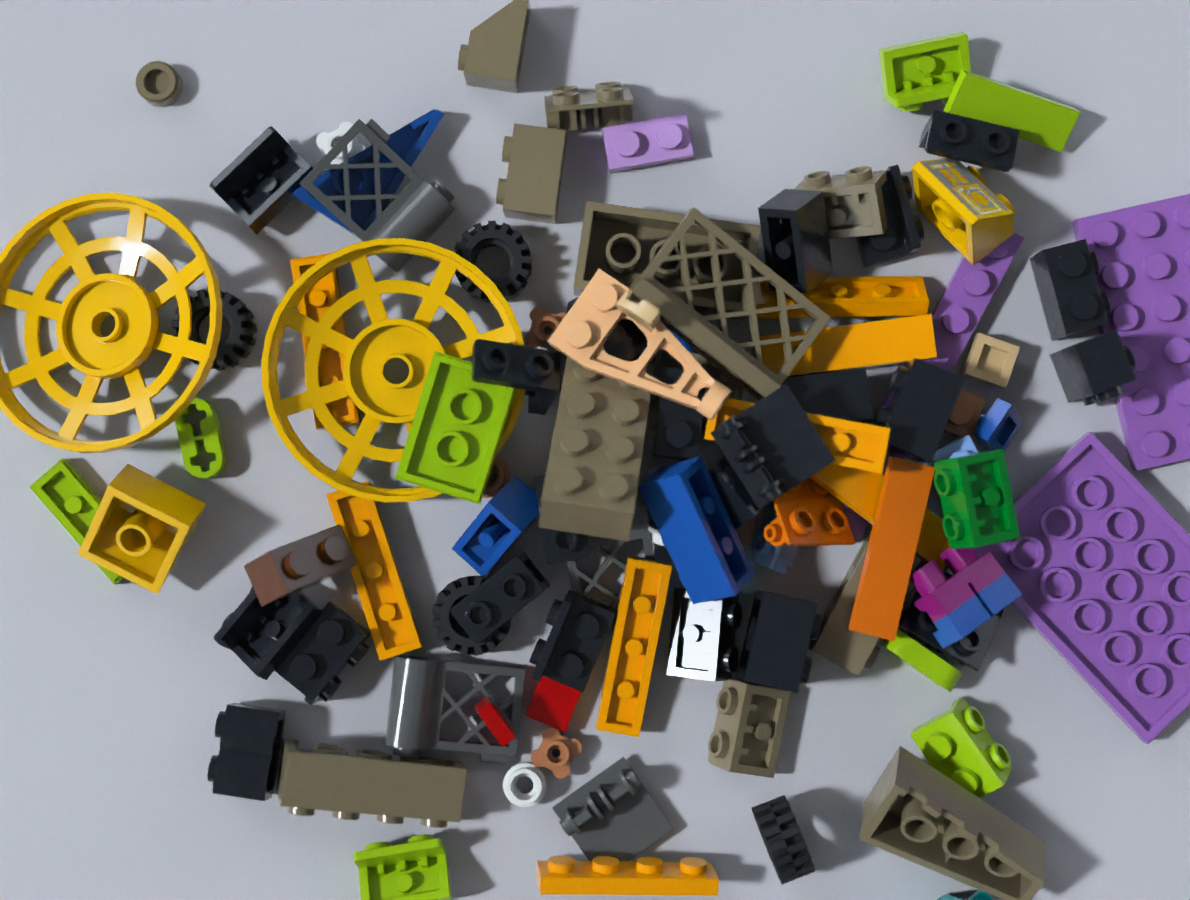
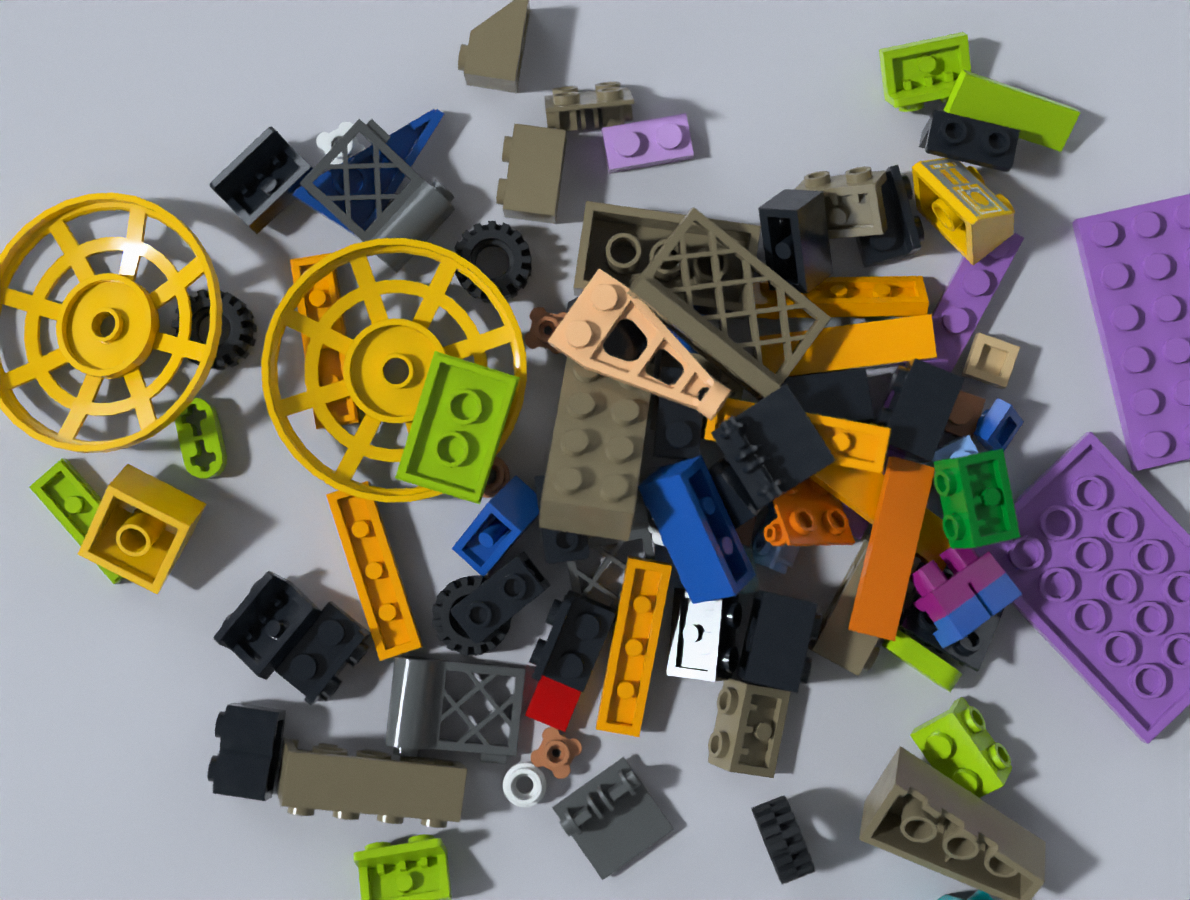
dark tan tile [136,61,182,107] -> none
reddish brown brick [244,524,358,606] -> none
black bracket [471,339,560,415] -> none
red tile [474,697,515,747] -> none
light orange plate [536,855,719,896] -> none
tan tile [615,292,660,332] -> none
black brick [1030,239,1110,341] -> none
black brick [1050,329,1136,406] -> none

